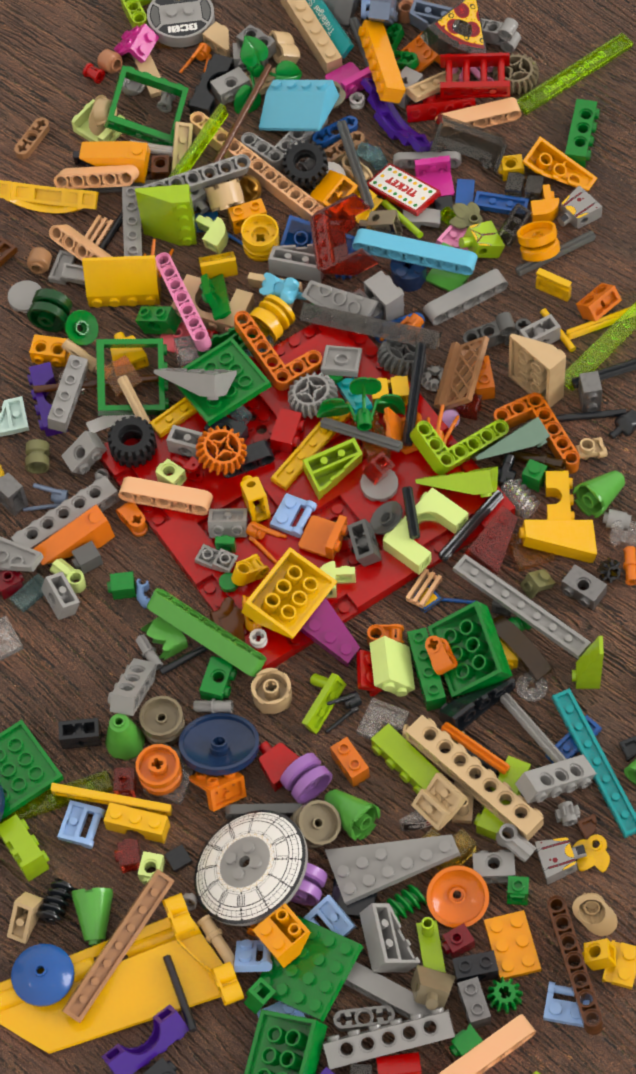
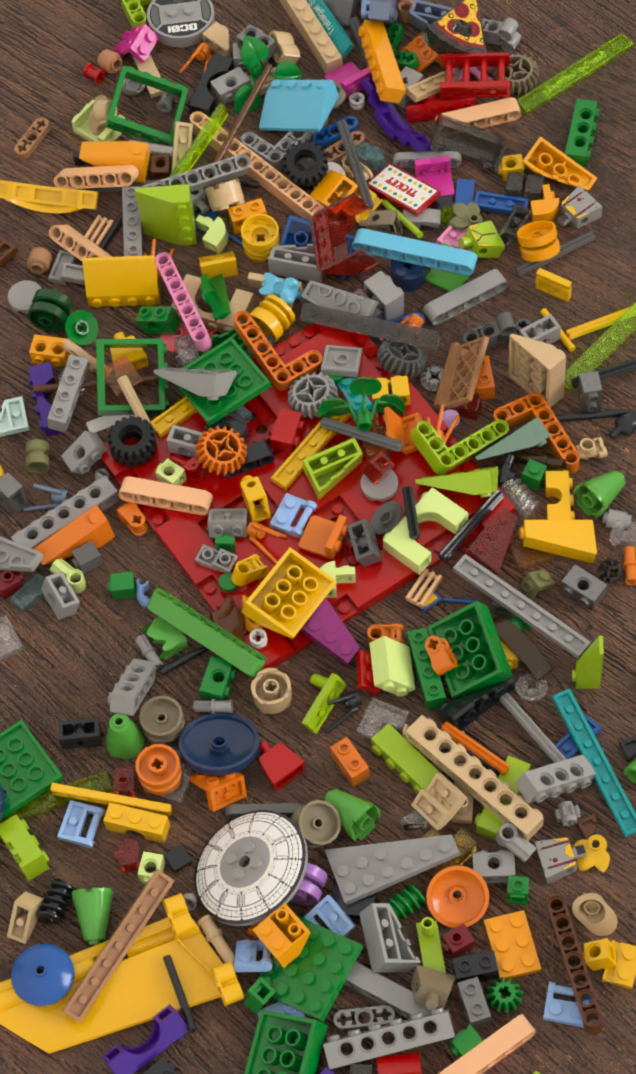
pearl gold hair [239,175,262,203] -> none
medium lavender wheel [280,753,332,804] -> none
black axle [402,342,426,447] -> none
orange brick [576,283,622,322] -> none

